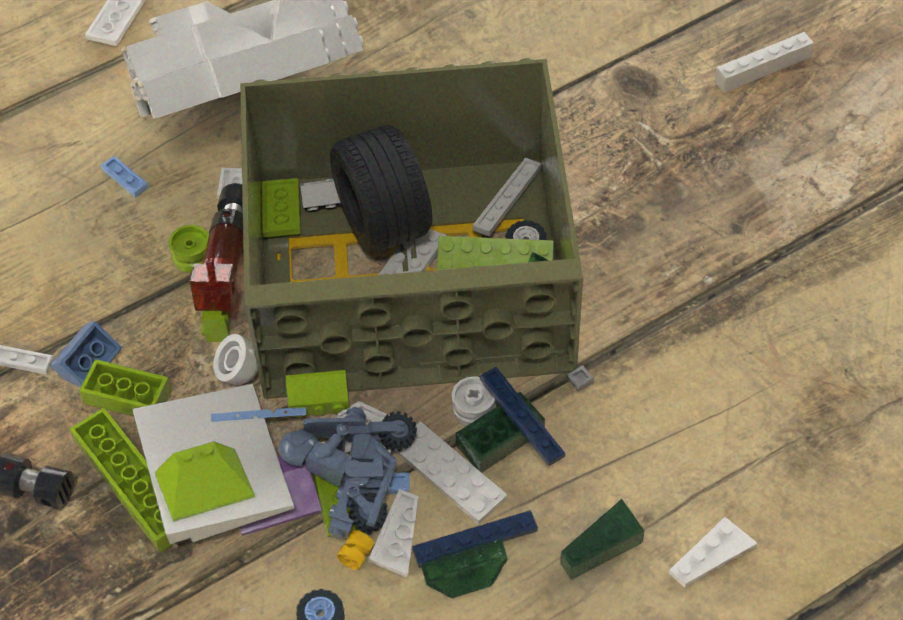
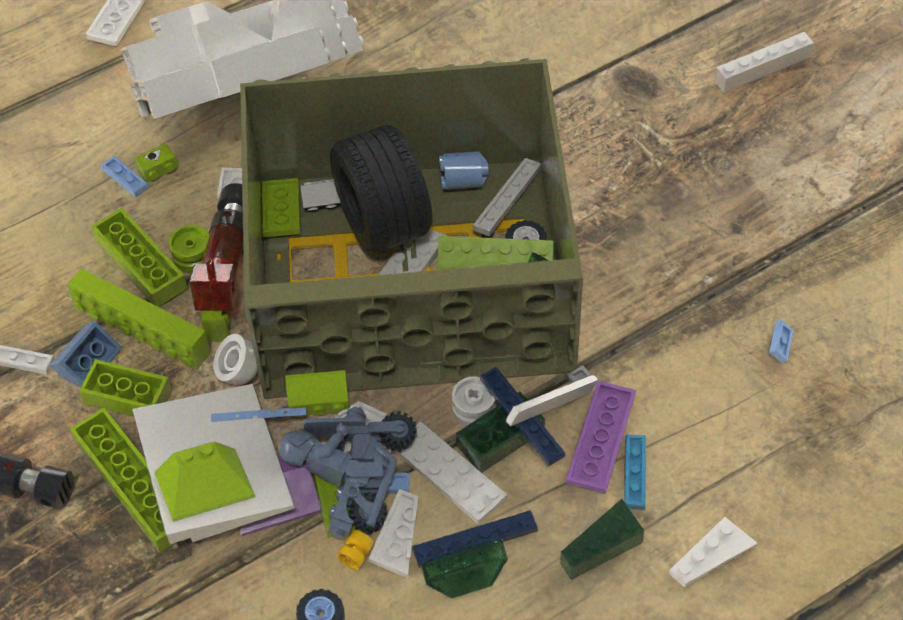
none -> lime brick [67,268,211,369]
none -> lime brick [91,208,187,307]
none -> lime brick [134,143,178,183]
none -> light blue cylinder [439,151,489,190]
none -> white tile [506,375,598,426]
none -> medium lavender plate [566,381,636,494]
none -> dark azure tile [624,434,646,510]
none -> light blue plate [769,320,794,363]

